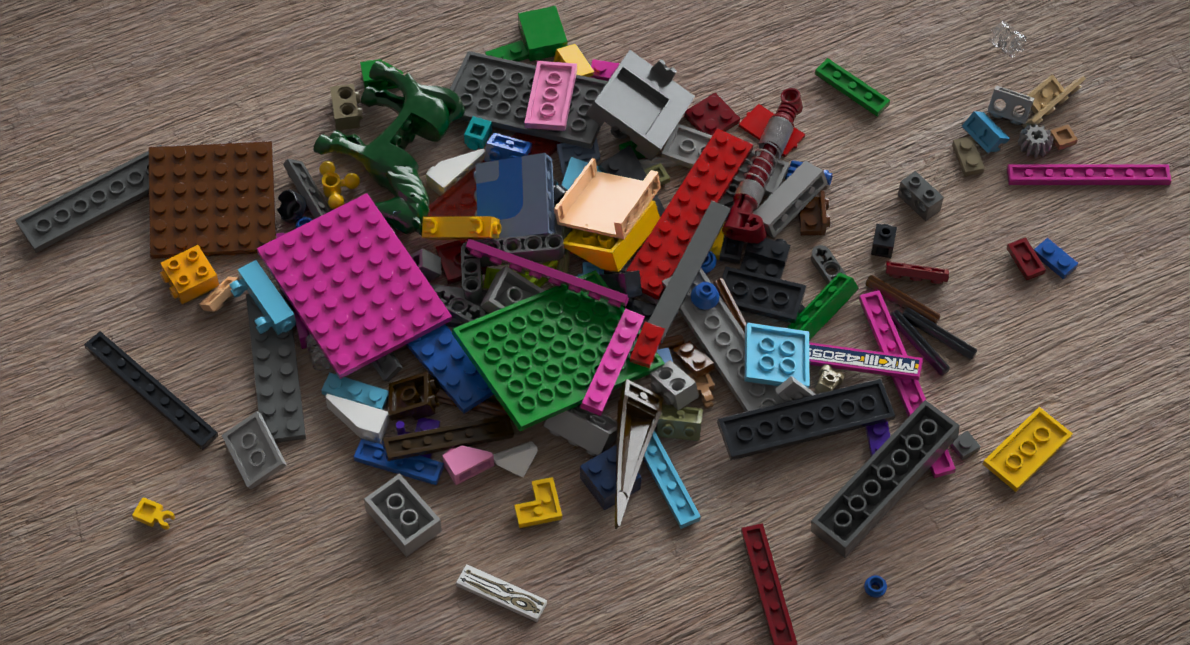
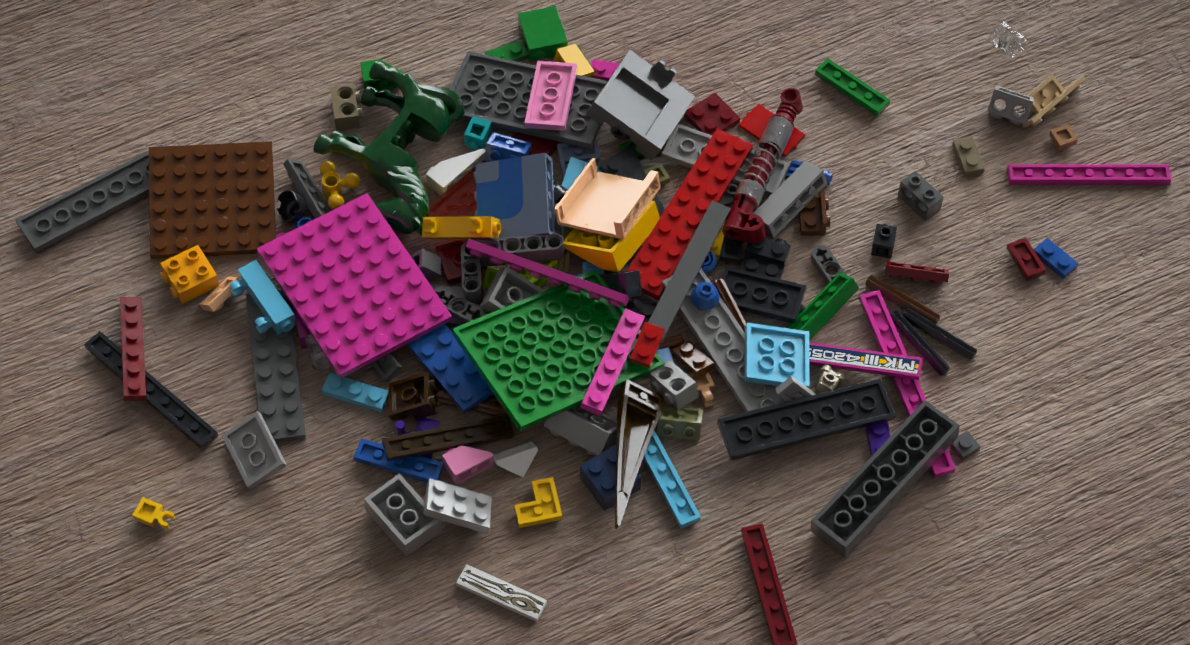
white slope [326,394,389,444] -> none
blue plate [864,575,887,598] -> none
dark azure hinge [962,111,1010,153] -> none
yellow plate [983,407,1073,492] -> none
light grey gear [1018,123,1053,159] -> none
none -> dark red plate [120,297,146,401]
none -> light grey plate [424,478,492,534]

